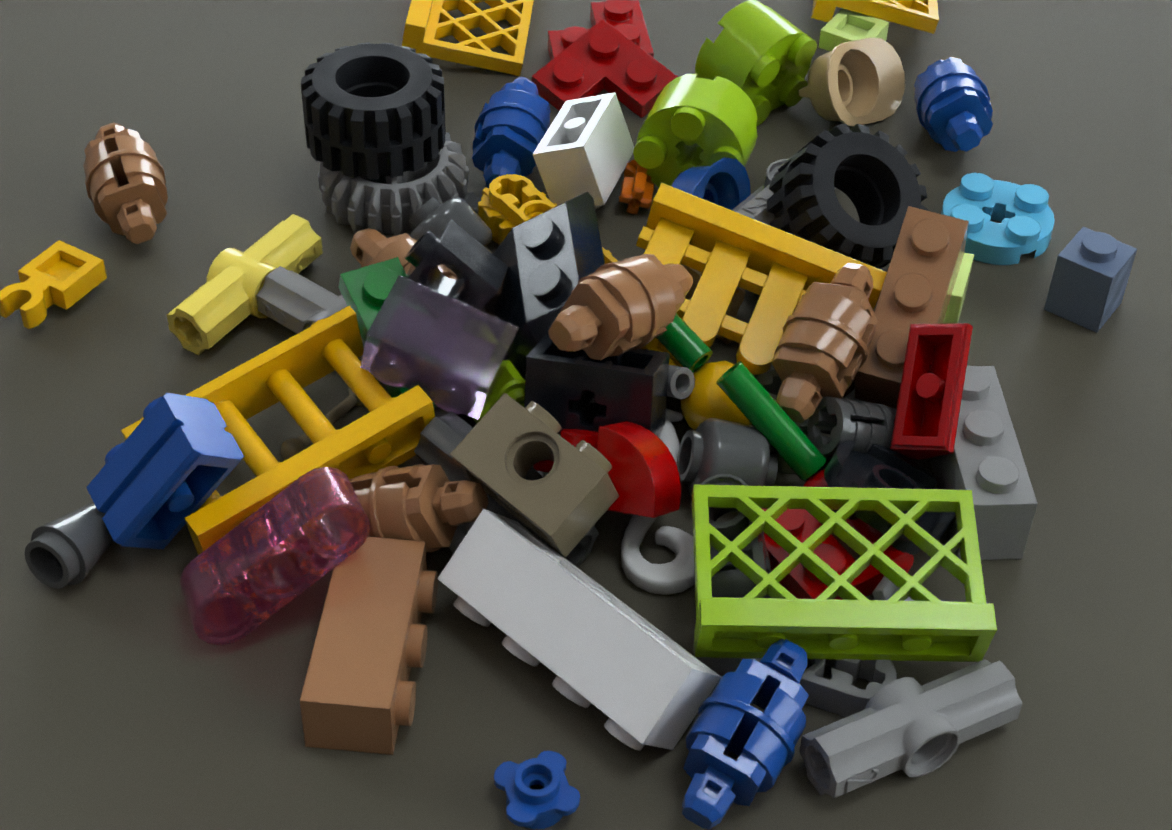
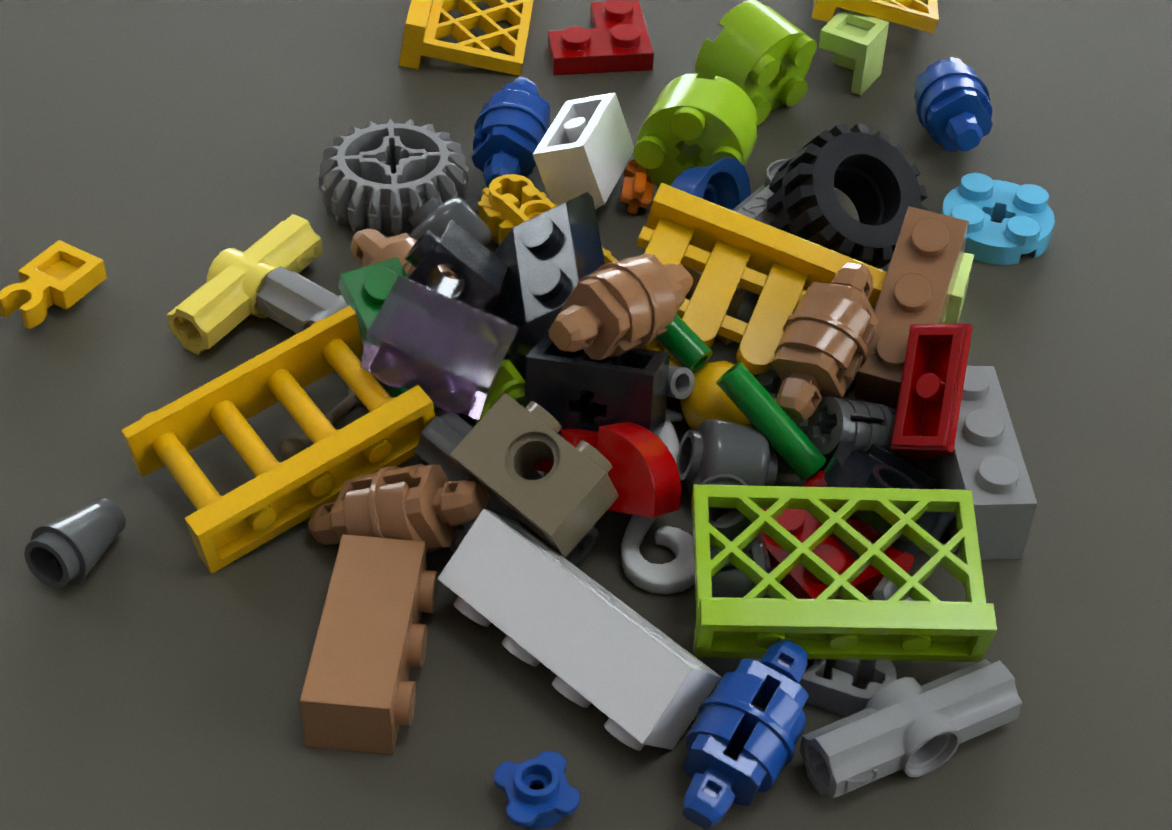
medium nougat piece [83,122,168,244] -> none
blue brick [86,392,245,549] -> none
clear pink beam [180,467,370,645] -> none
black tyre [301,42,446,179] -> none
red plate [532,19,678,119] -> none
tan piece [798,38,905,127] -> none
sand blue brick [1044,227,1137,333] -> none

